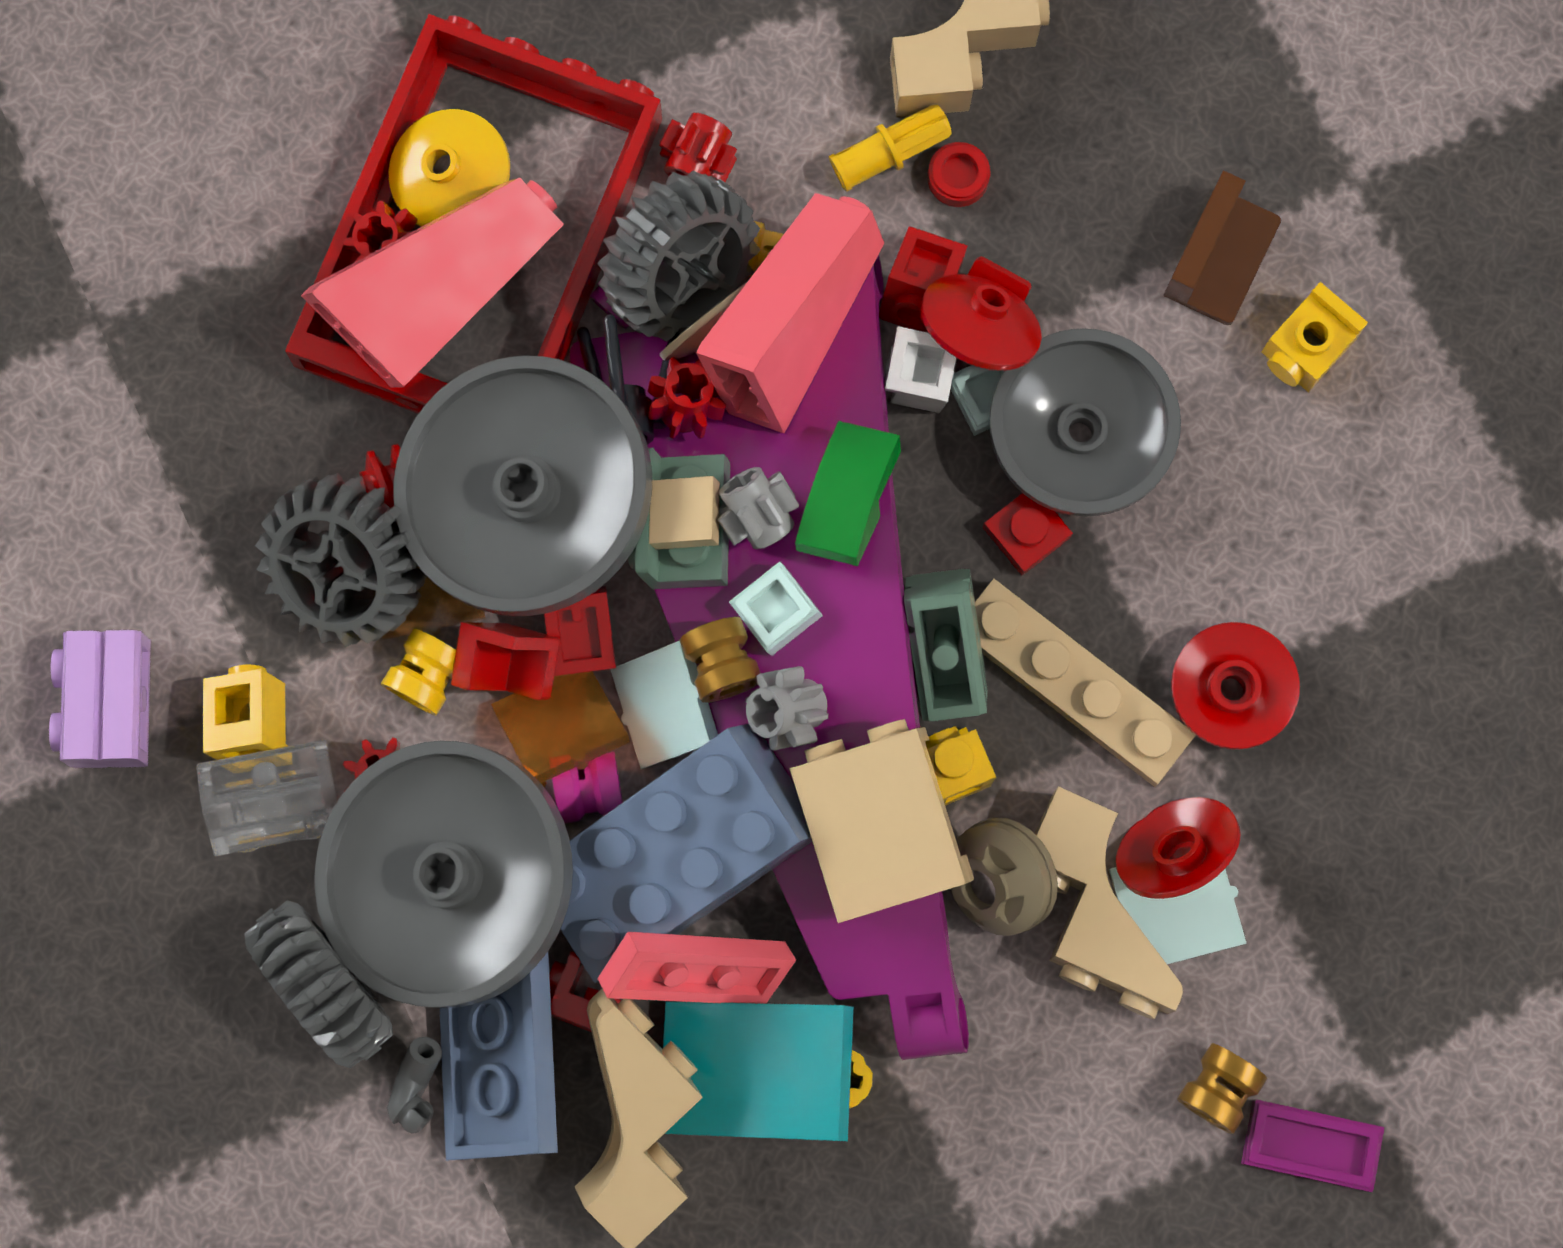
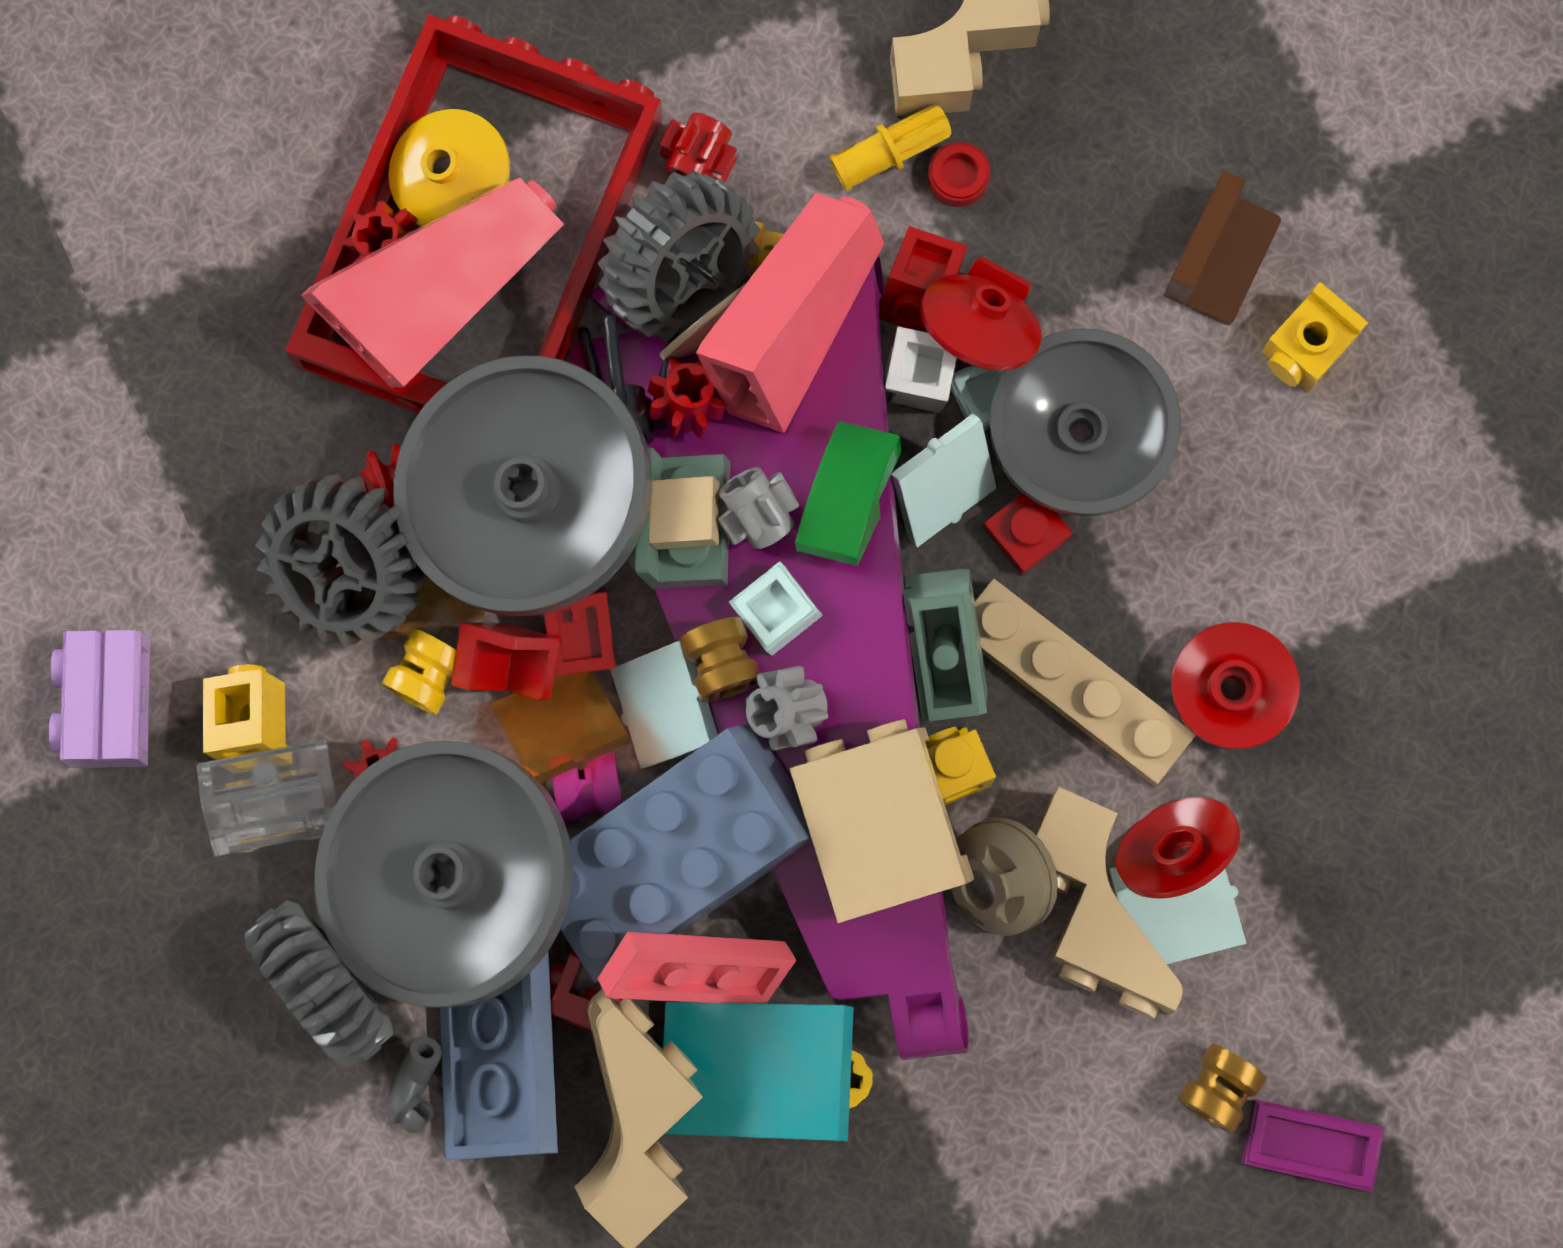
none -> light aqua piece [891,413,996,548]

